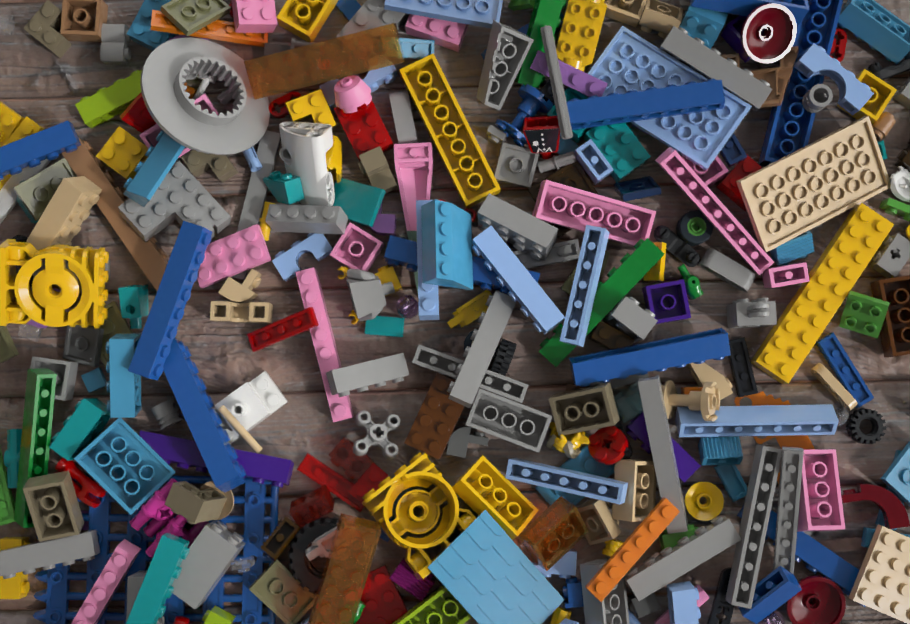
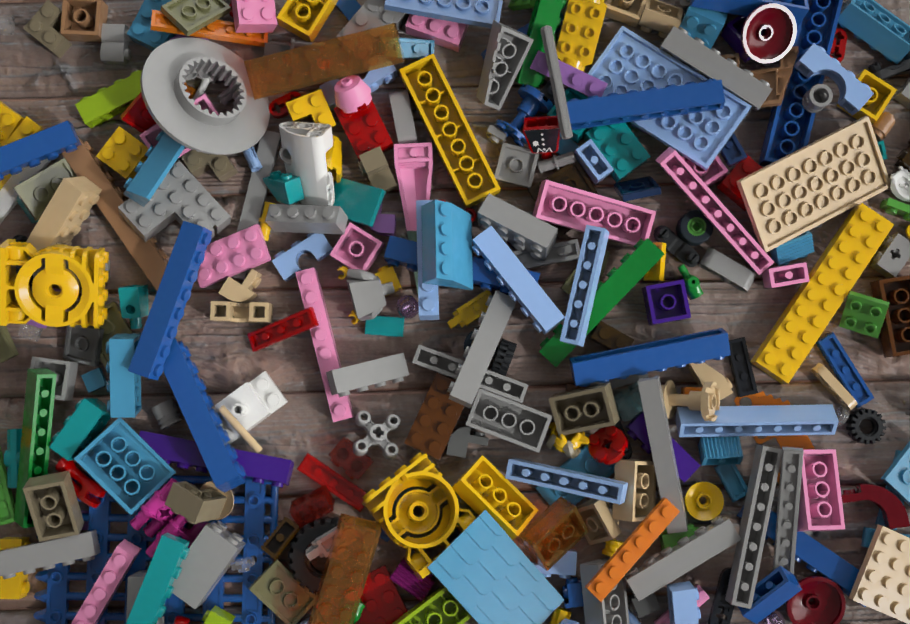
red wing [348,462,388,508] -> none
light grey brick [604,296,658,342] -> none
light grey brick [726,298,777,329] -> none

